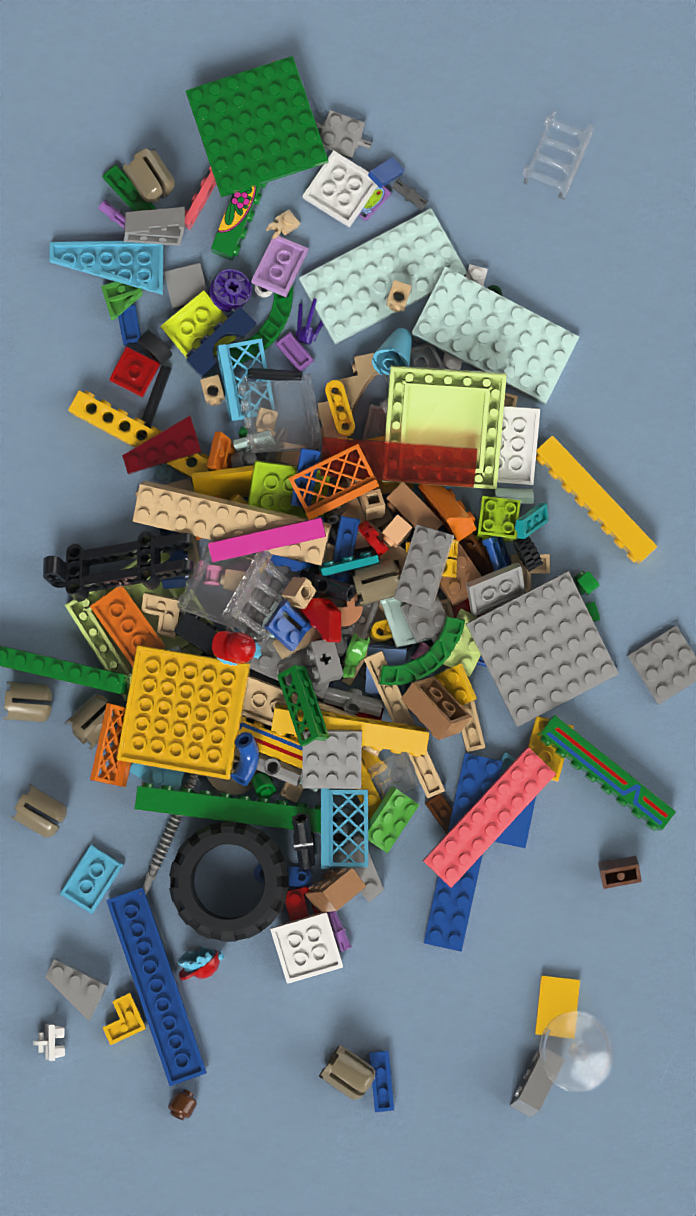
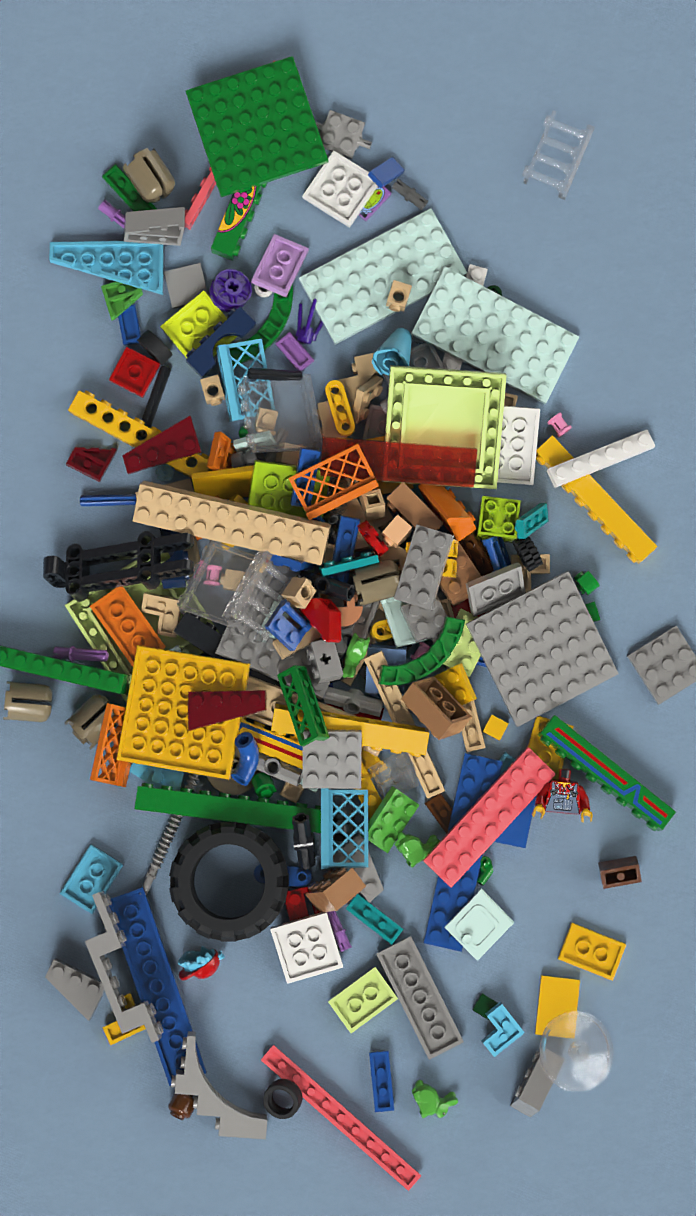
dark tan cylinder [10,784,67,838] -> none
white hips [33,1023,65,1061] -> none
dark pink tile [208,517,326,562] -> none
red hair [212,631,262,666] -> none
tan plate [266,210,301,239] -> none
dark tan cylinder [319,1044,375,1100] -> none
light aqua tile [495,488,534,504] -> none
none -> medium lavender axle [53,646,109,662]
none -> dark red wing [66,447,117,482]
none -> blue axle [80,494,137,506]
none -> light grey bracket [85,891,164,1043]
none -> light grey arch [171,1031,267,1140]
none -> dark red wing [188,690,267,731]
none -> coral plate [261,1044,421,1191]
none -> black tyre [263,1079,303,1119]
none -> yellowish green plate [328,967,398,1033]
none -> teal plate [346,894,404,945]
none -> tan plate [352,375,383,424]
none -> light grey plate [376,936,464,1060]
none -> bright green animal [394,832,440,868]
none -> bright green animal [411,1080,458,1119]
none -> light aqua container [444,888,514,961]
none -> dark green tile [472,993,498,1020]
none -> green arm [477,856,493,886]
none -> medium azure plate [481,1002,525,1057]
none -> yellow tile [483,715,509,741]
none -> torso [532,769,593,823]
none -> bright pink bush [547,412,572,438]
none -> white plate [547,430,655,488]
none -> yellow tile [558,922,626,981]

